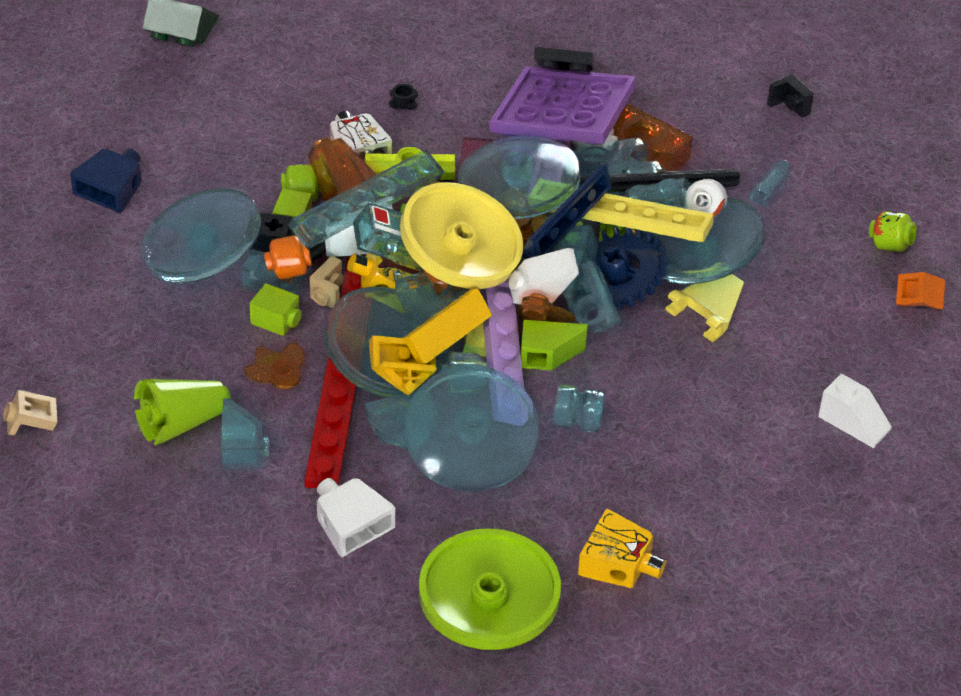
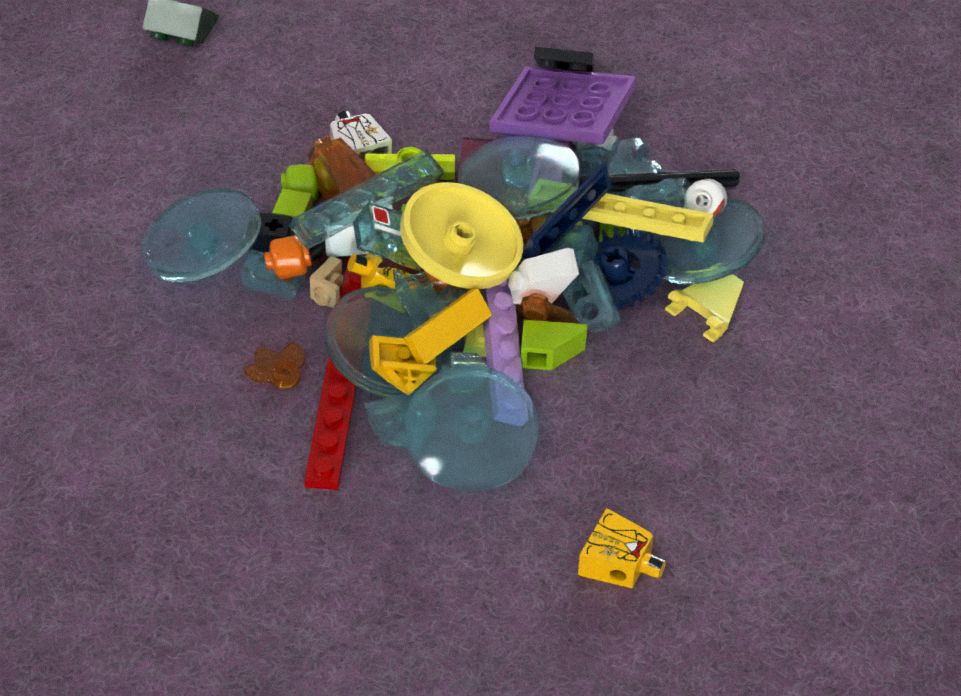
tan bracket [3,390,57,435] -> none
dark blue torso [70,148,141,213] -> none
lime cone [134,379,230,445] -> none
clear light blue slope [221,398,270,469] -> none
lime brick [249,283,302,336] -> none
white torso [317,478,395,557] -> none
black plate [389,84,418,110] -> none
lime dish [419,529,561,650] -> none
clear light blue wheel [553,384,606,433] -> none
clear orange arch [613,103,693,172] -> none
clear light blue cylinder [749,160,790,207] -> none
black bracket [767,75,814,118] -> none
white slope [818,373,892,448] -> none
lime head [869,211,917,252] -> none
orange panel [896,272,945,310] -> none

